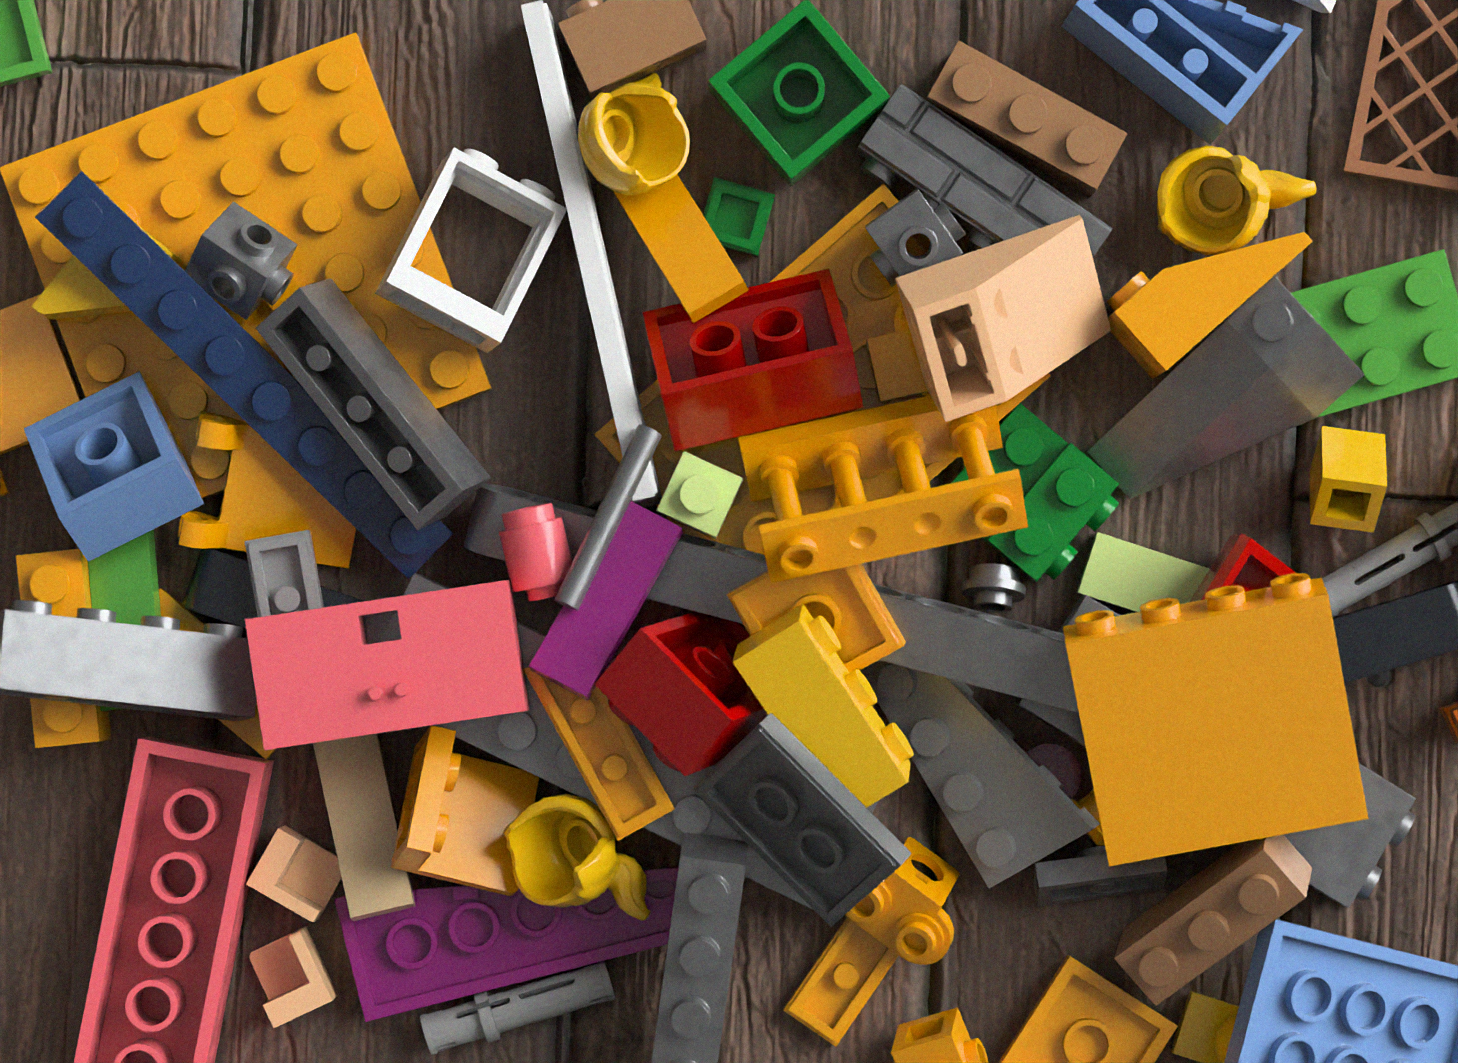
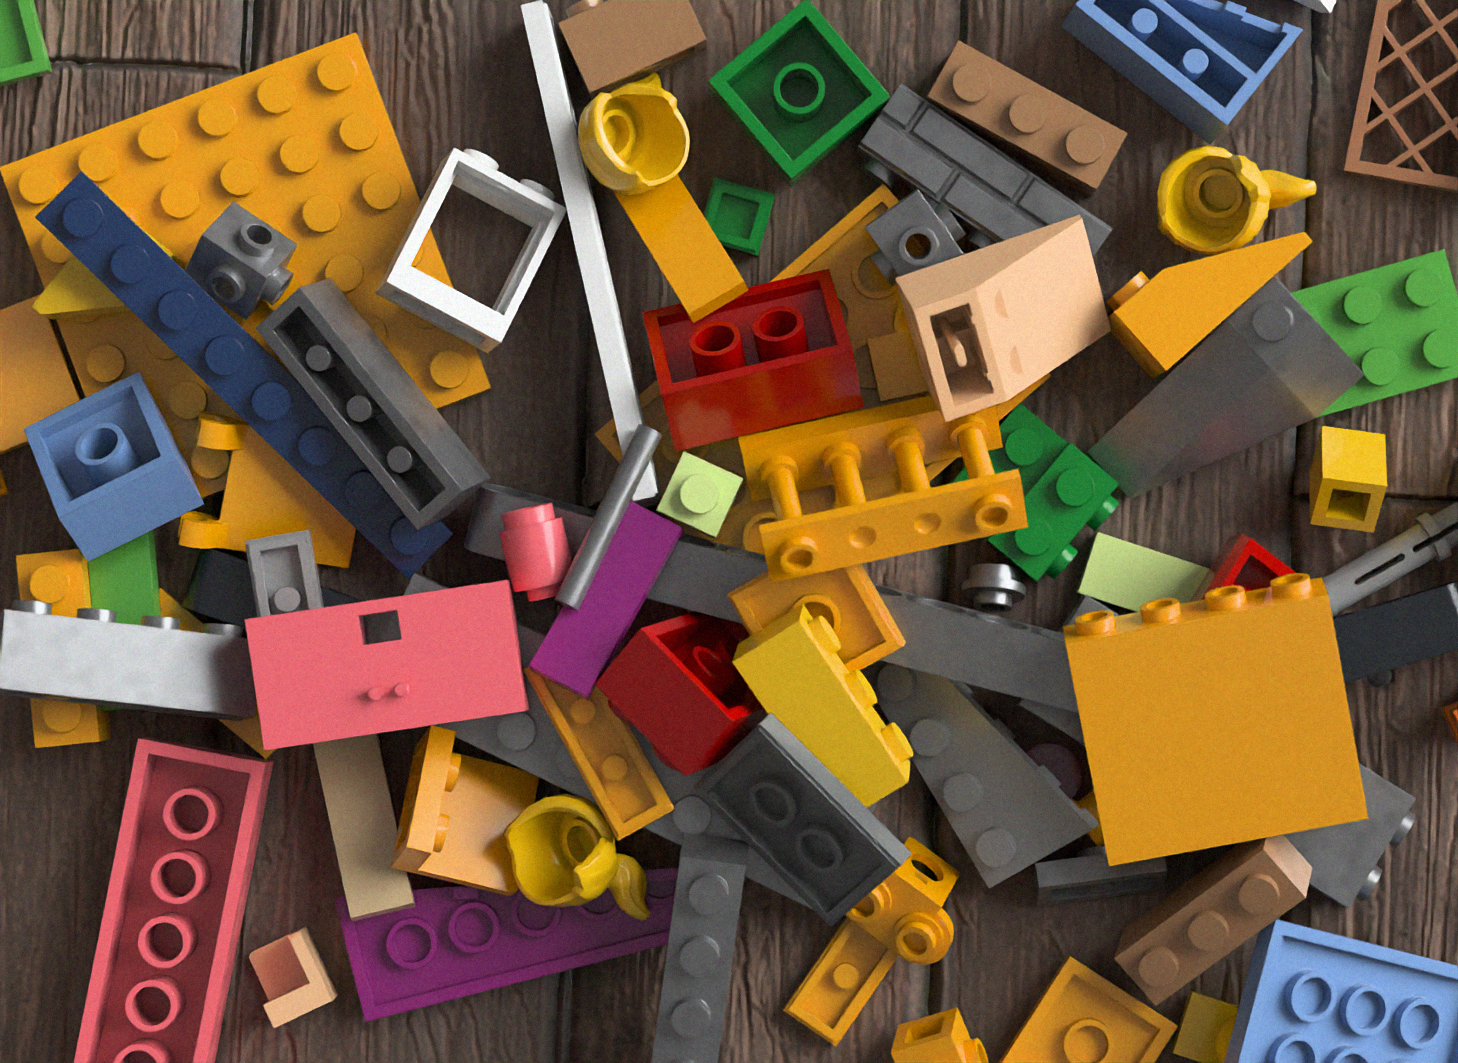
light nougat panel [246,825,342,922] -> none
light grey pin [420,961,616,1055] -> none

